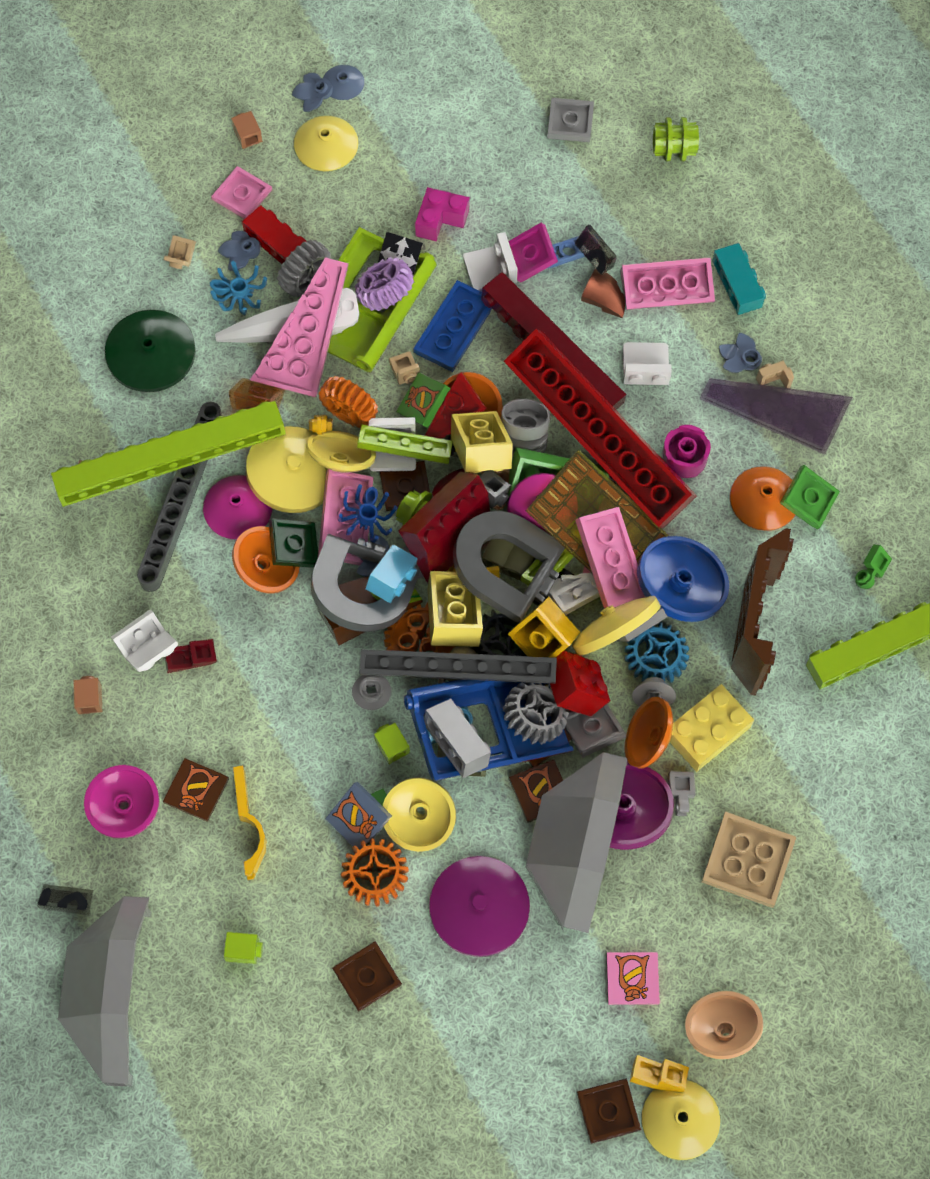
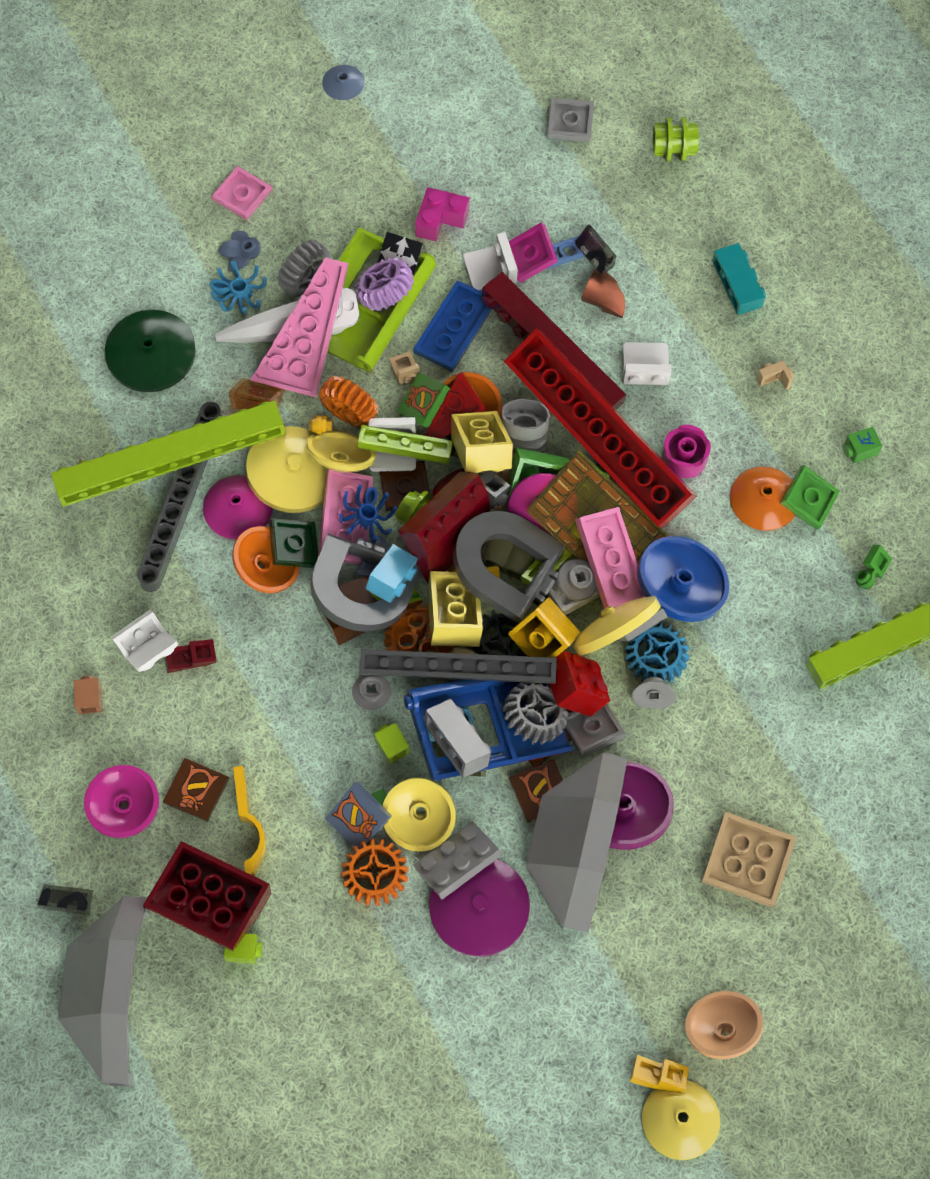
tan bracket [163,235,196,270] -> none
nougat brick [231,111,263,149] -> none
red brick [242,205,307,264] -> none
sand blue plate [292,73,333,112] -> none
light yellow dish [294,116,358,171] -> none
reddish brown tile [332,941,402,1012] -> none
reddish brown tile [576,1078,641,1144] -> none
bright pink tile [606,952,660,1005] -> none
bright pink slope [620,258,715,310] -> none
orange dish [624,697,673,768] -> none
light grey plate [668,771,695,816] -> none
light yellow brick [670,684,754,772] -> none
clear purple wing [700,378,853,454] -> none
sand blue plate [719,333,762,373] -> none
reddish brown slope [731,528,794,696] -> none
none -> dark red slope [143,841,271,951]
none -> light grey plate [413,821,502,899]
none -> light grey piece [557,559,597,601]
none -> bright green brick [843,427,882,463]

